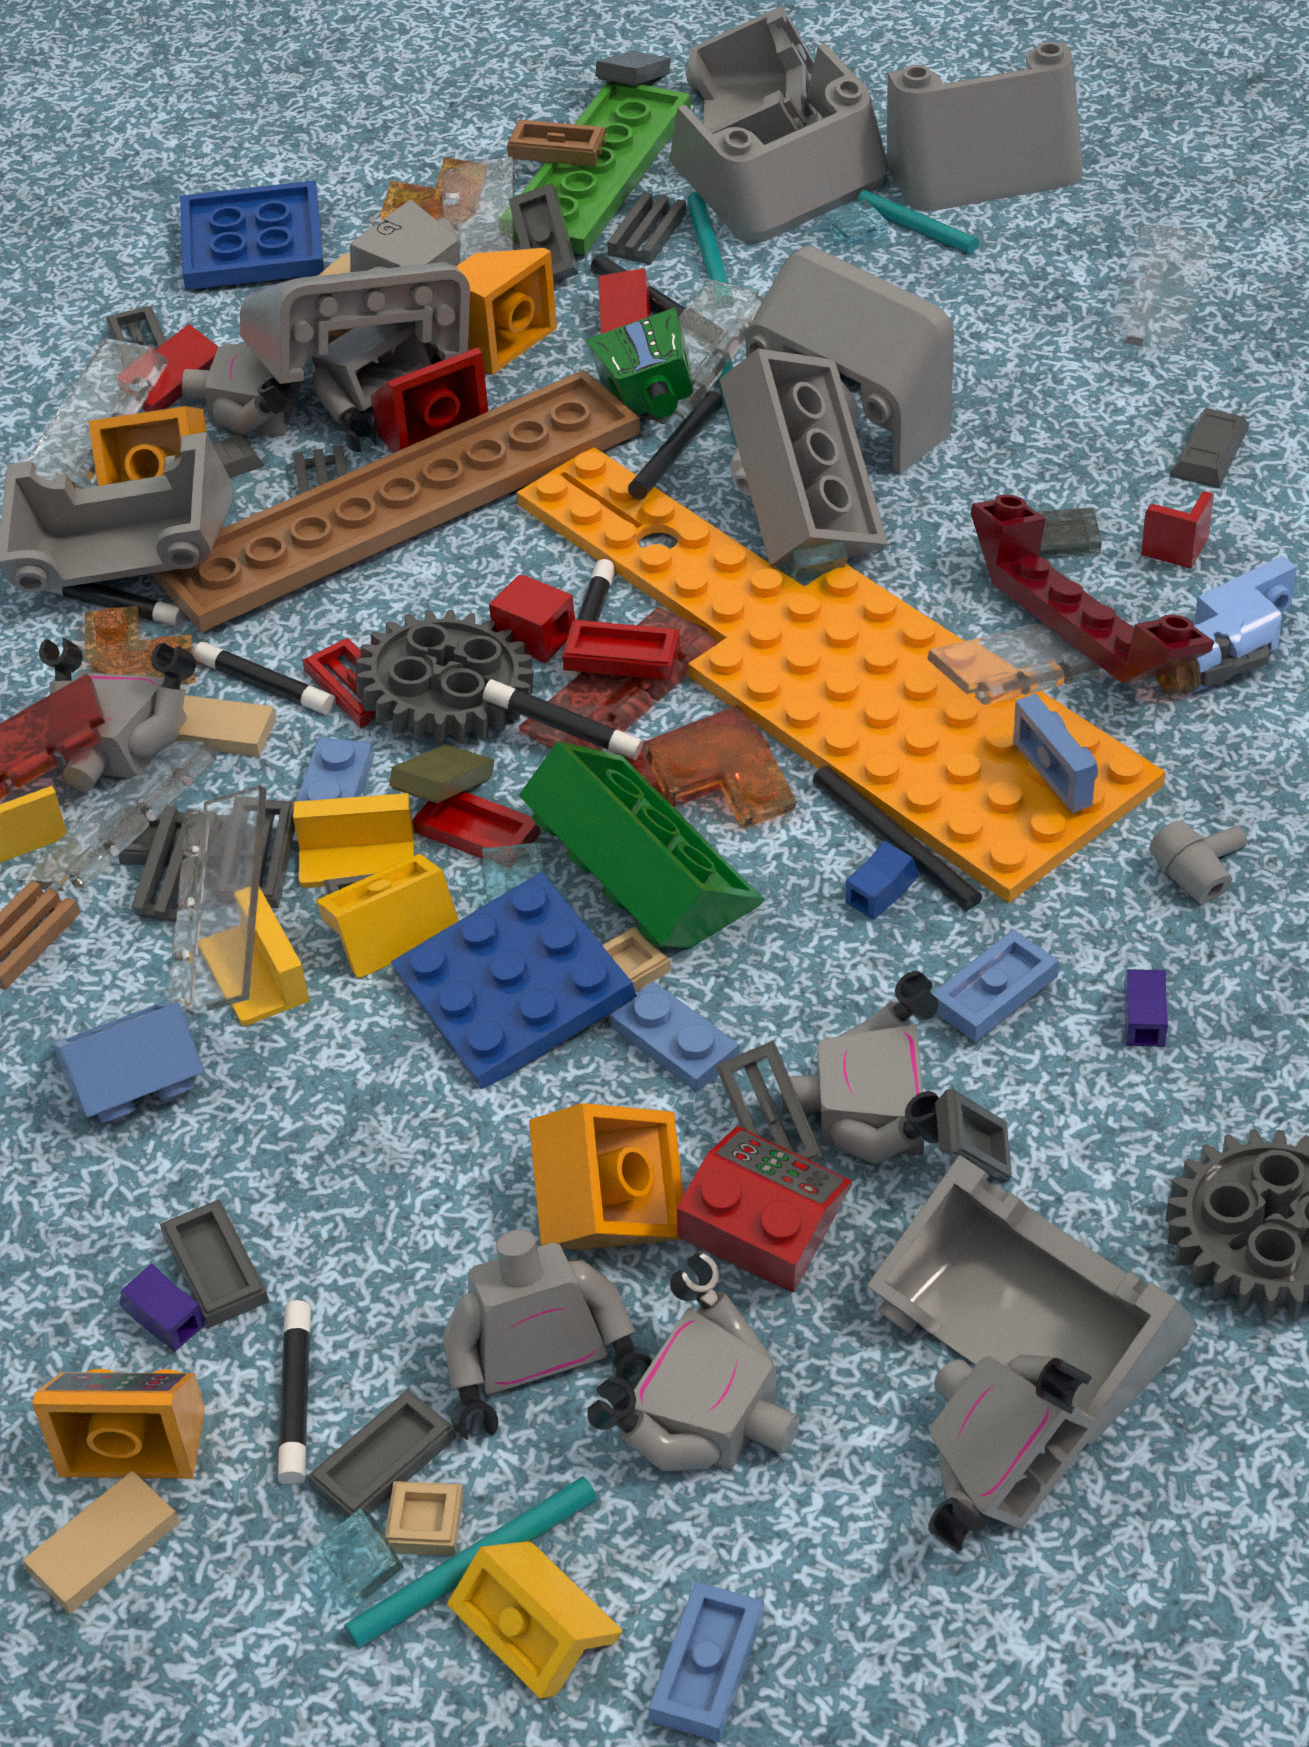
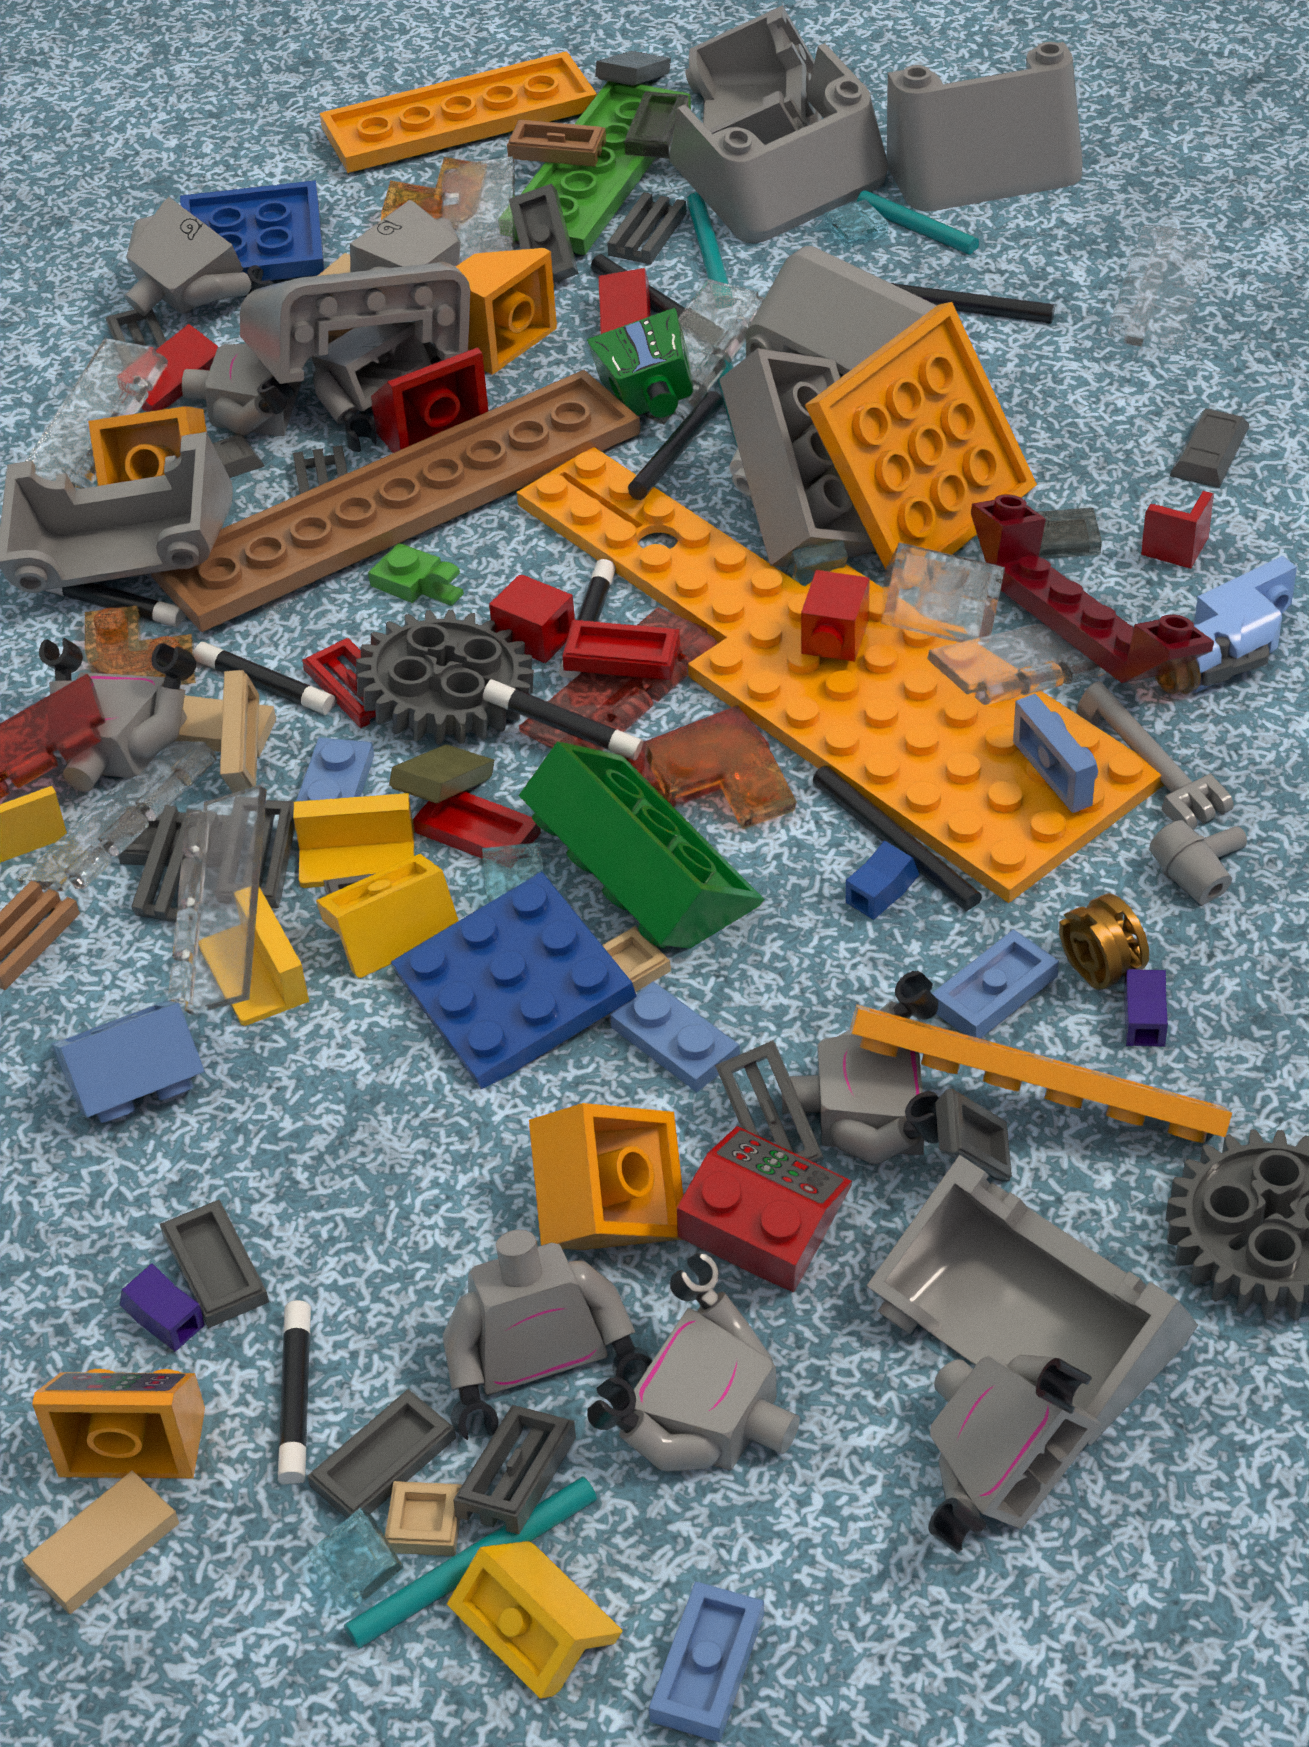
none -> light grey torso [124,197,274,316]
none -> tan tile [220,670,259,795]
none -> light orange plate [319,51,597,173]
none -> bright green plate [368,543,464,606]
none -> dark grey tile [453,1405,576,1534]
none -> clear smoke tile [624,91,689,159]
none -> red brick [801,570,870,662]
none -> light orange plate [805,302,1037,590]
none -> light orange plate [850,1004,1232,1143]
none -> clear slope [881,542,1005,649]
none -> black bar [891,283,1055,323]
none -> pearl gold wheel [1059,893,1149,990]
none -> light grey hinge [1077,681,1234,829]

